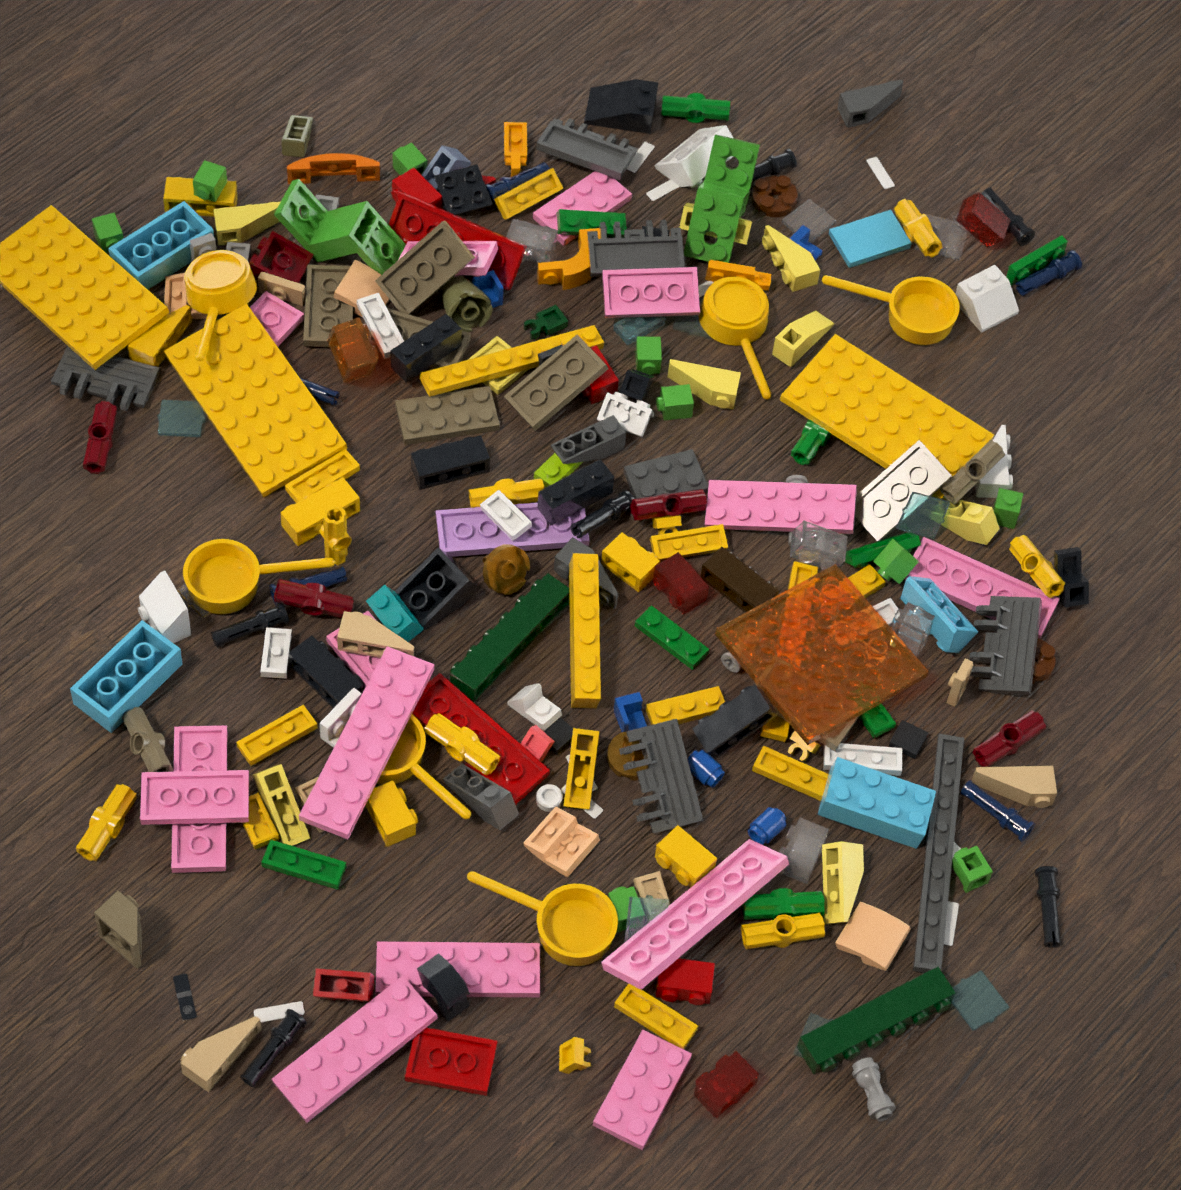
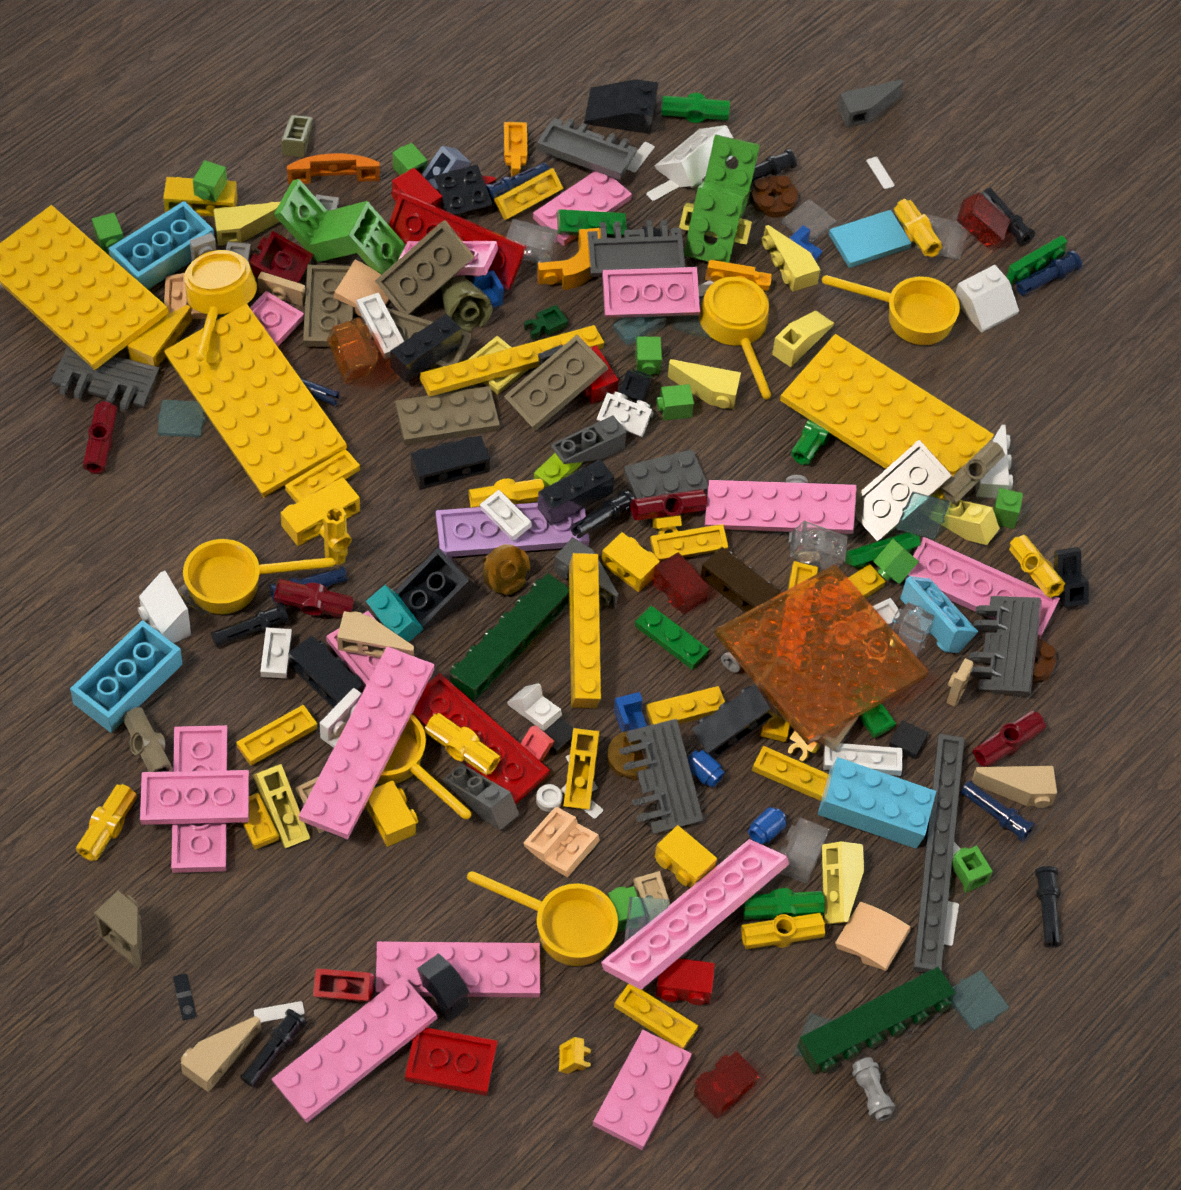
green plate [261,839,347,890] -> none

